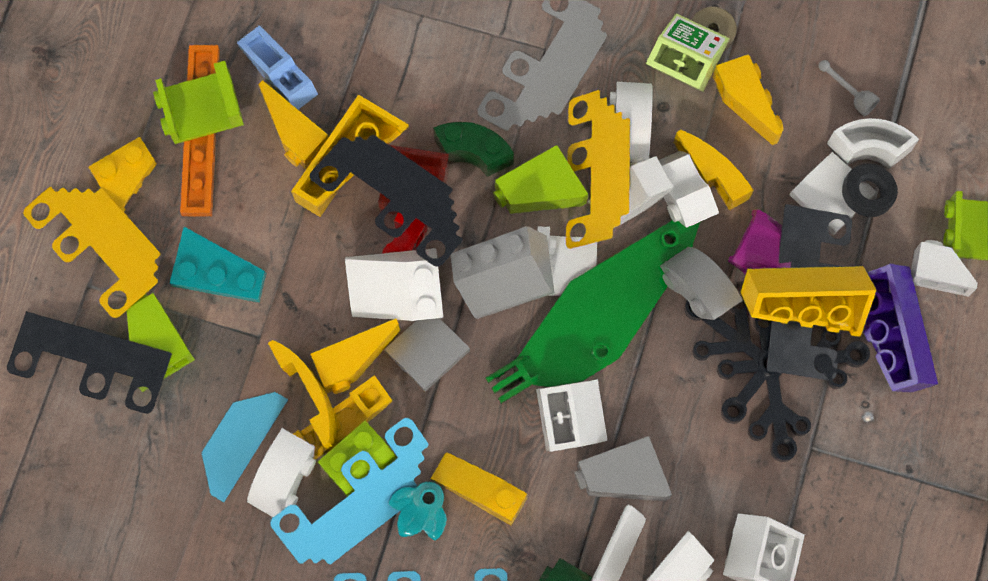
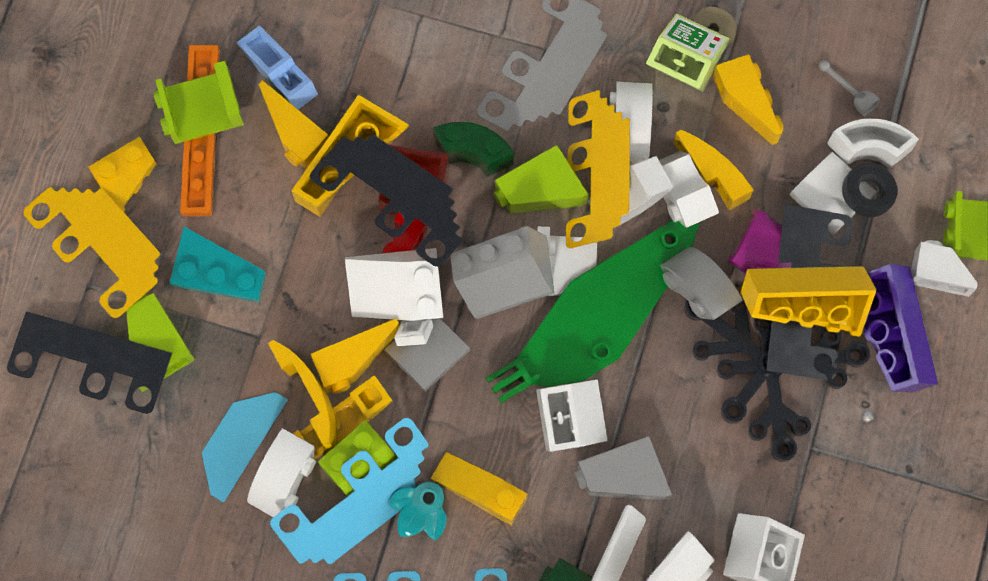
none -> white tile [394,319,433,346]

